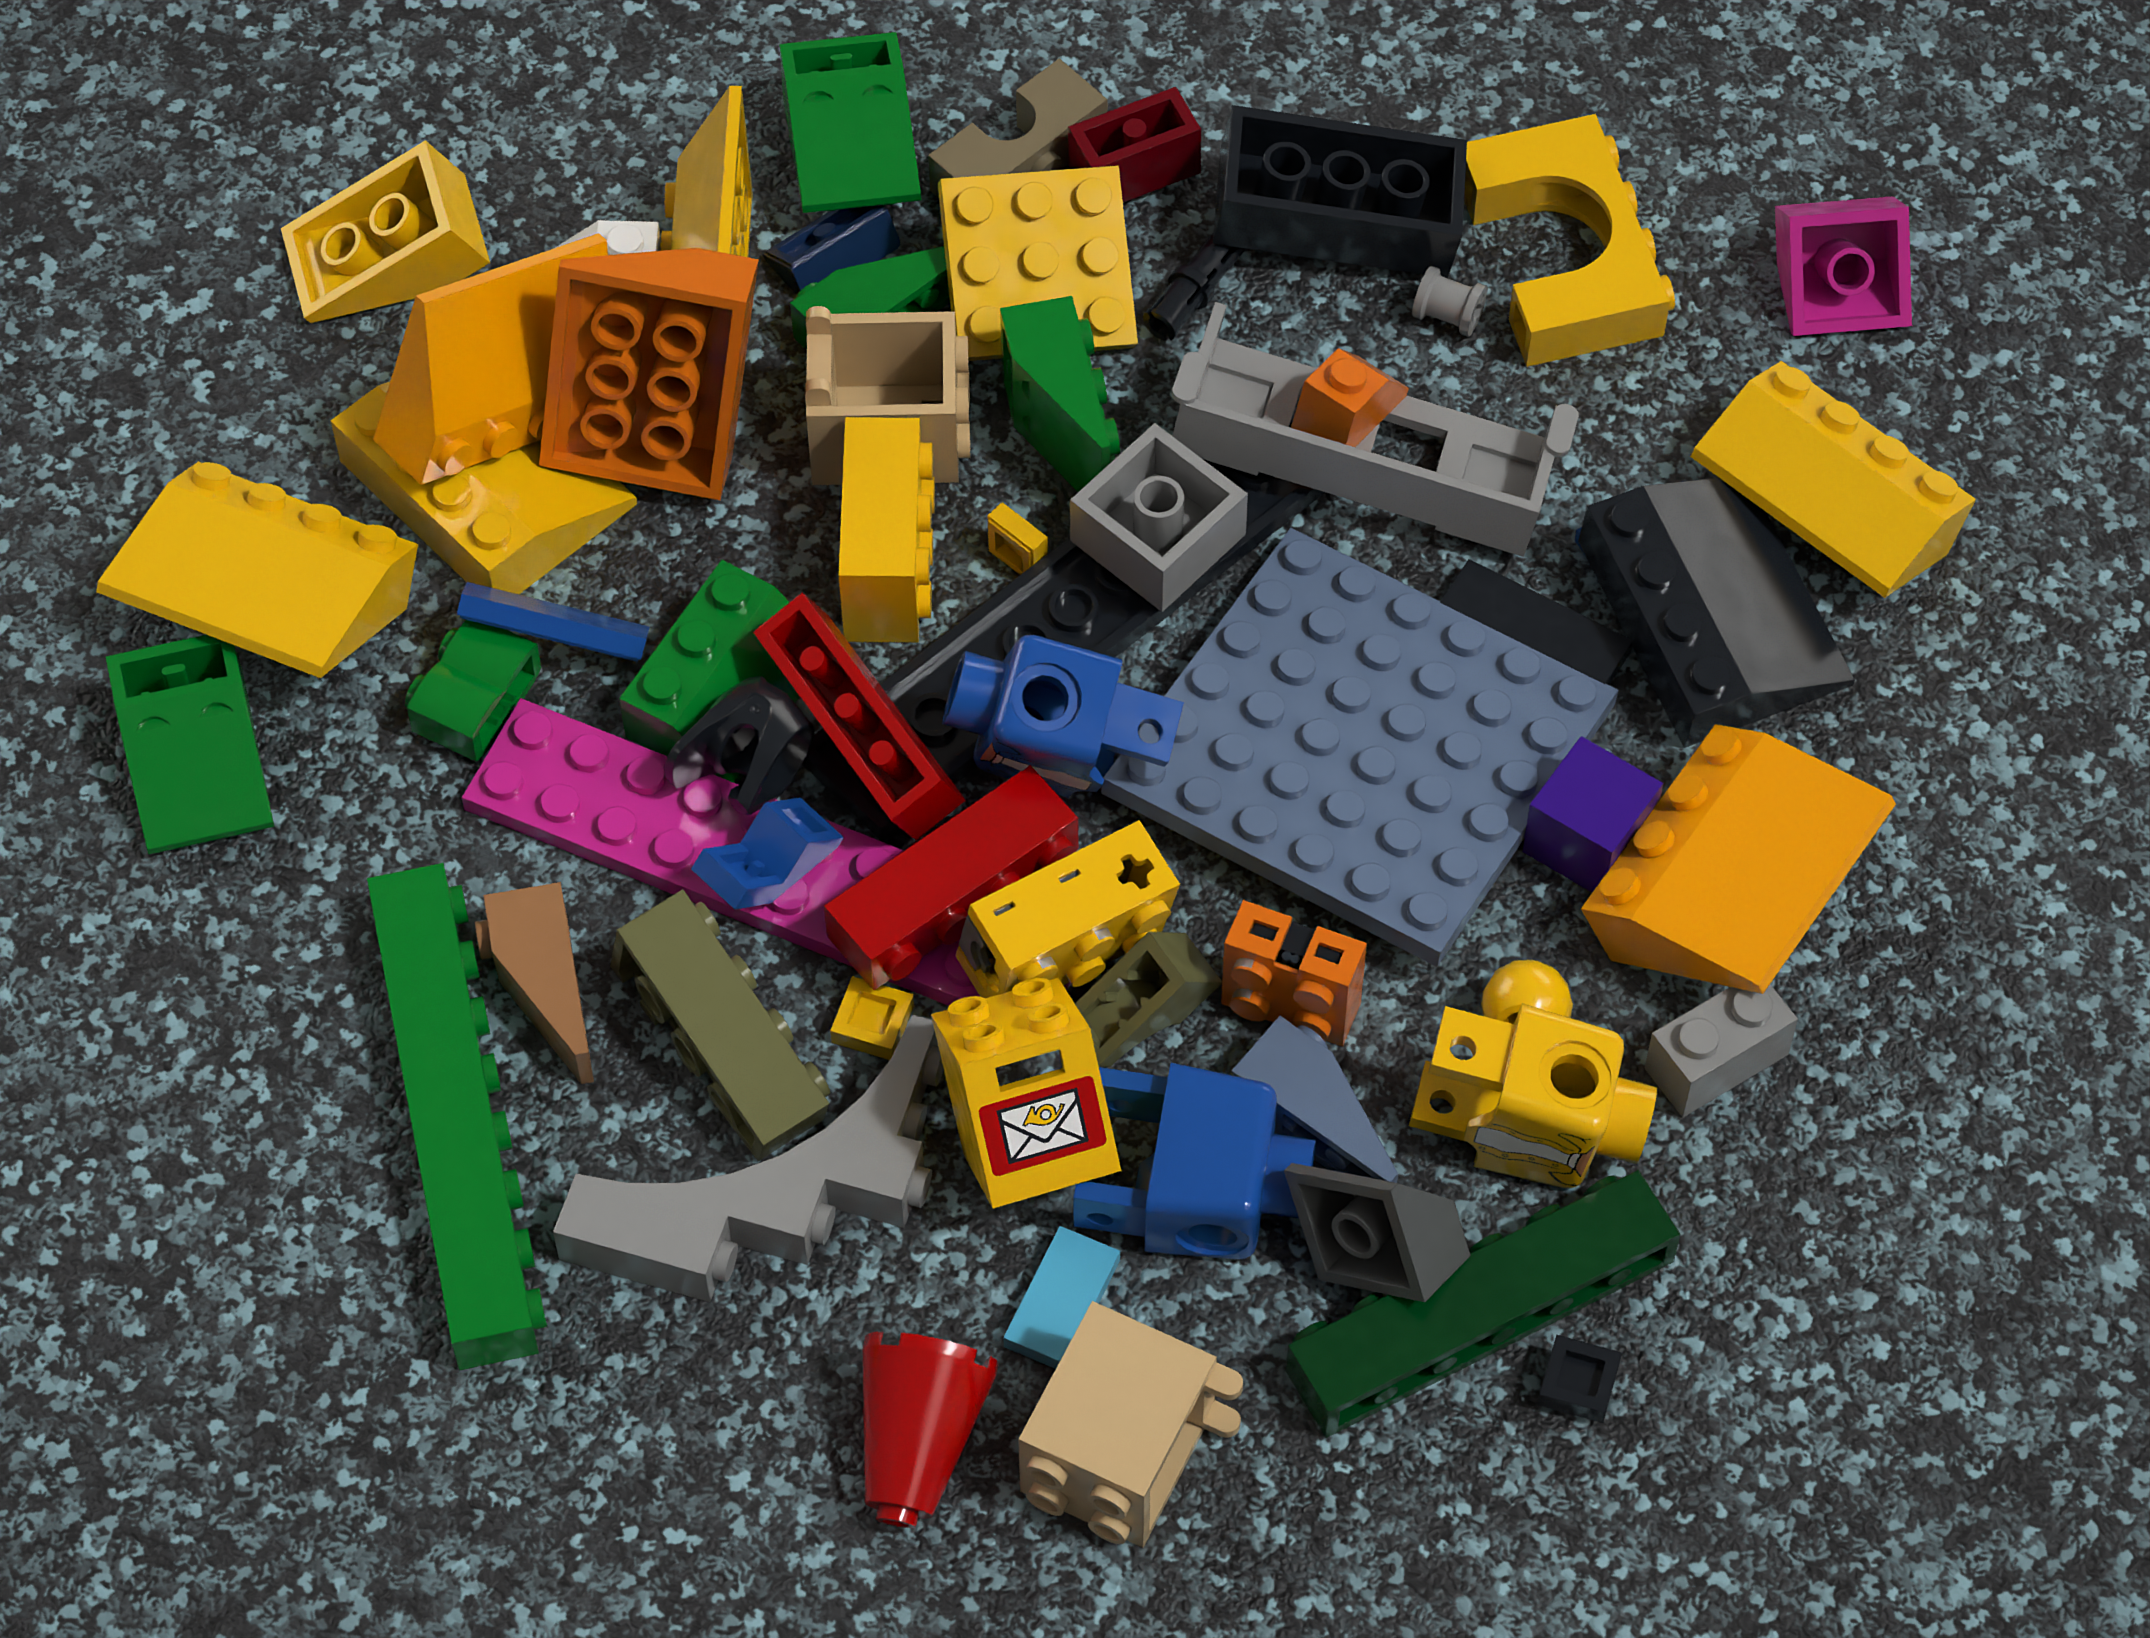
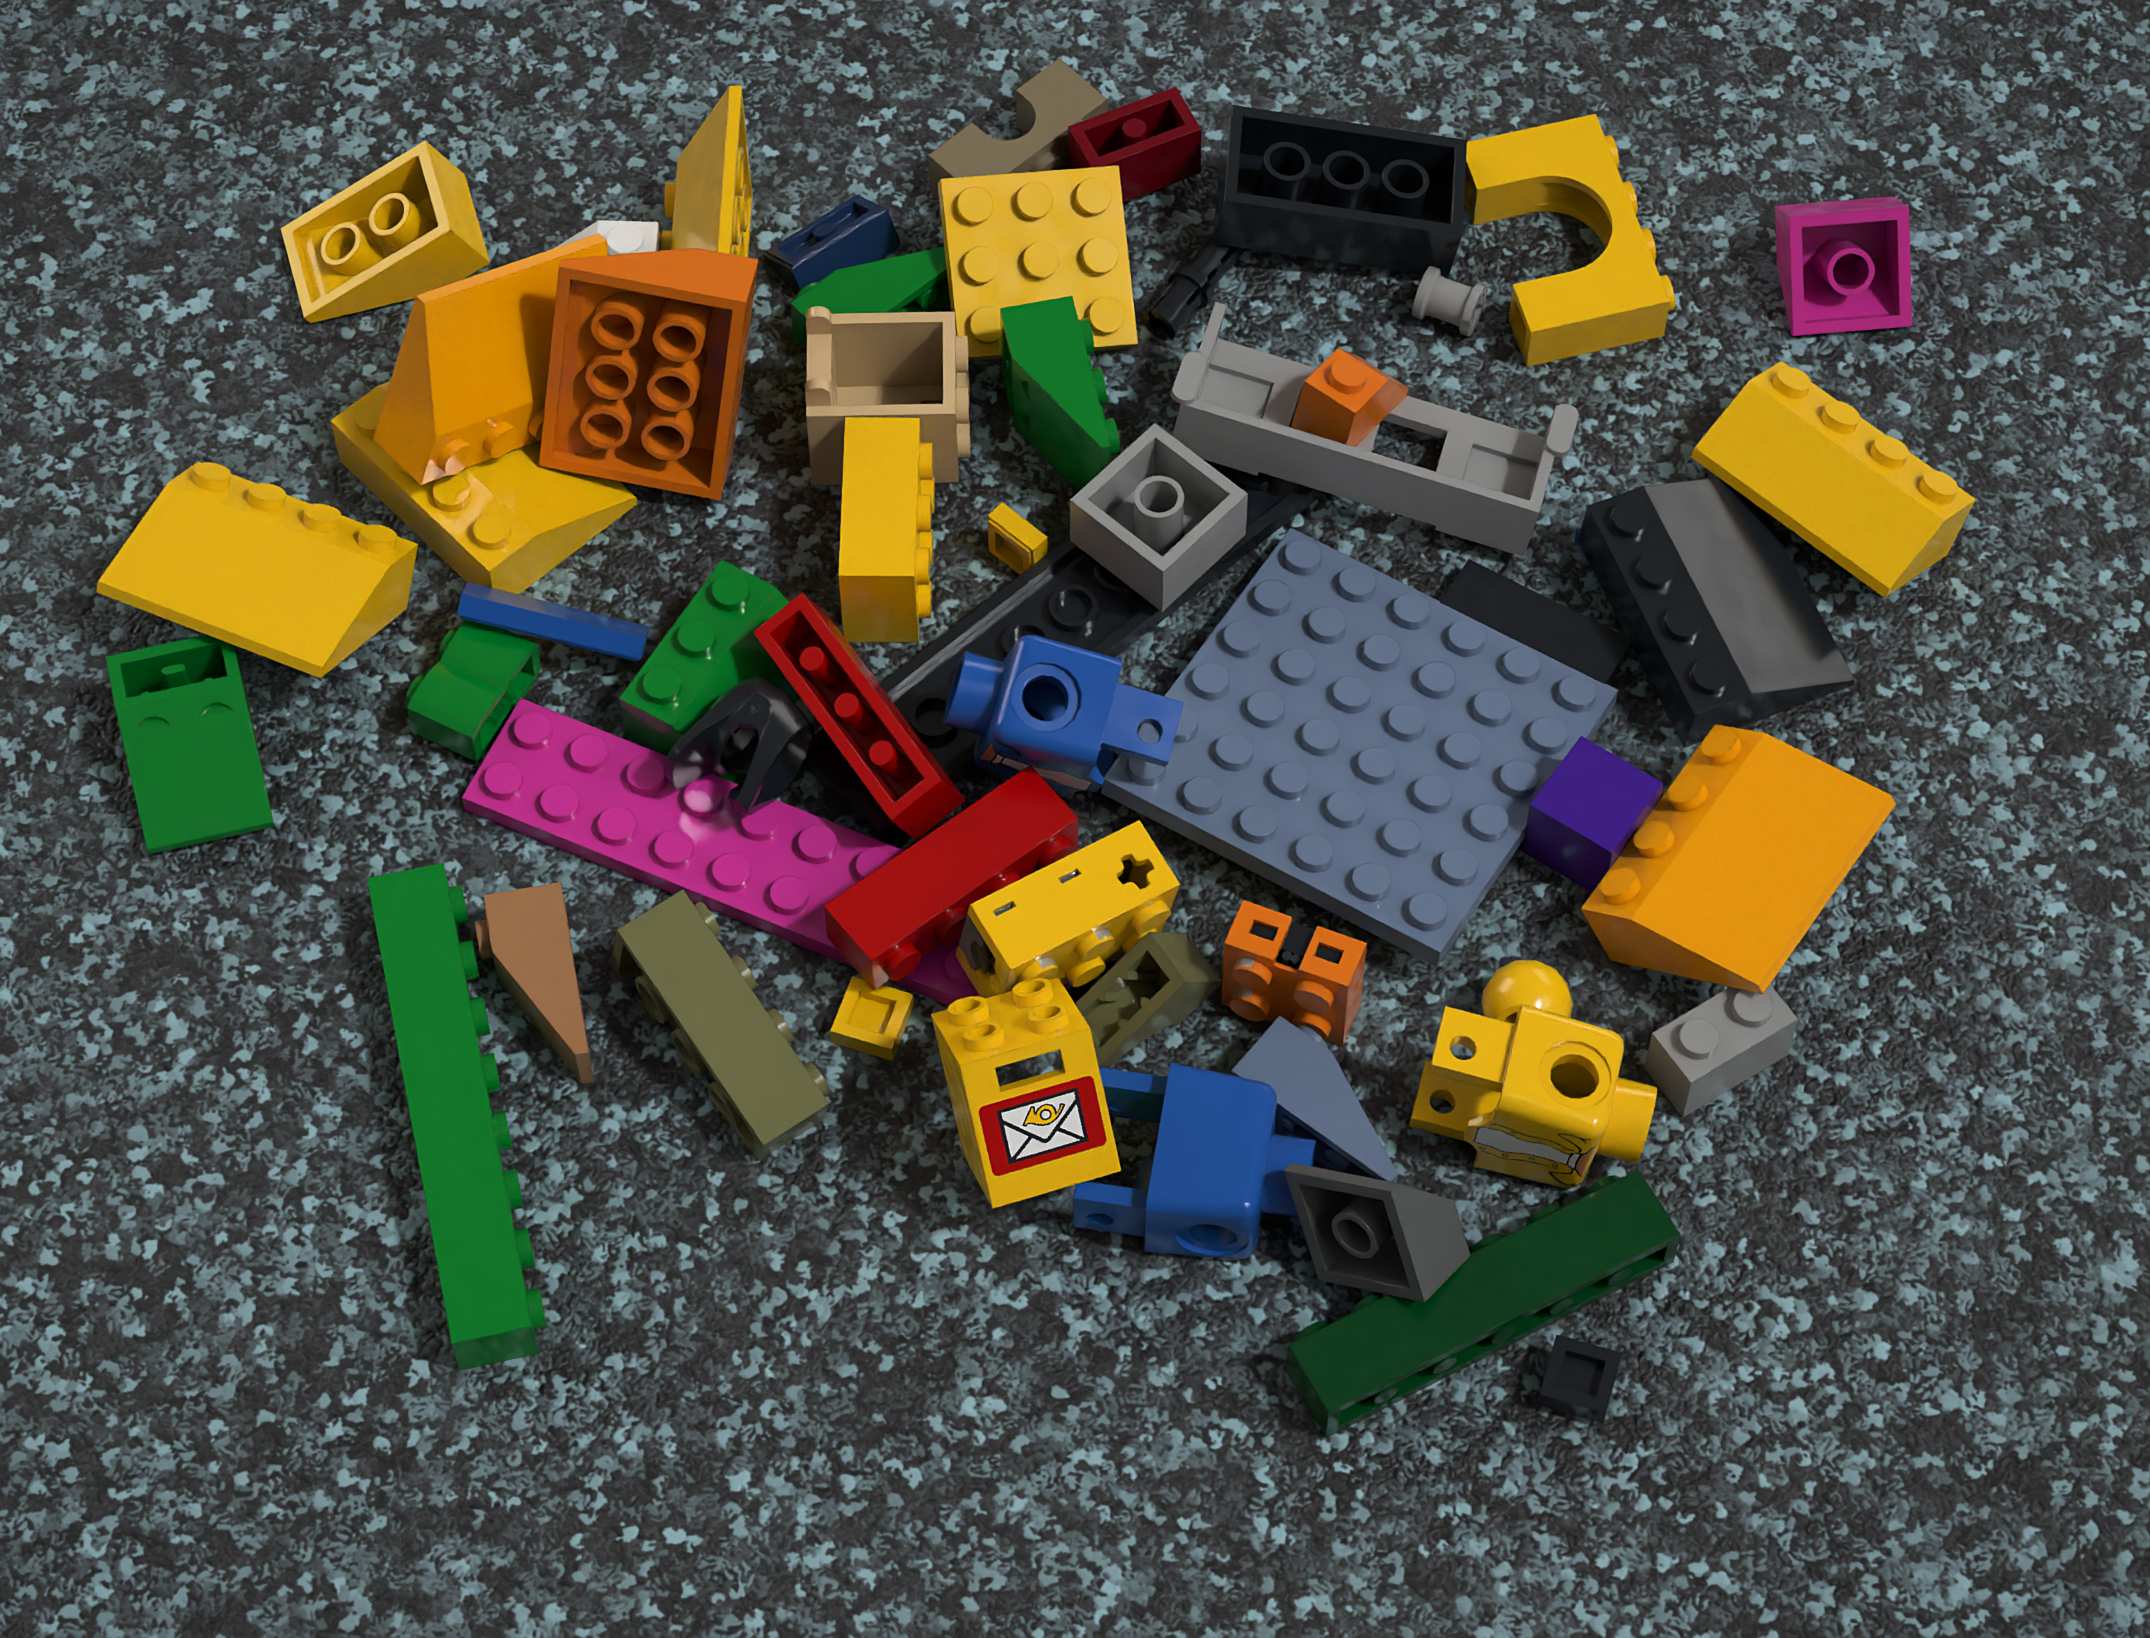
light grey arch [553,1015,944,1302] -> none
blue slope [691,798,844,910] -> none
green slope [779,32,921,213] -> none
red cone [862,1332,998,1529] -> none
medium azure tile [1003,1226,1120,1369] -> none
tan container [1018,1301,1243,1548] -> none

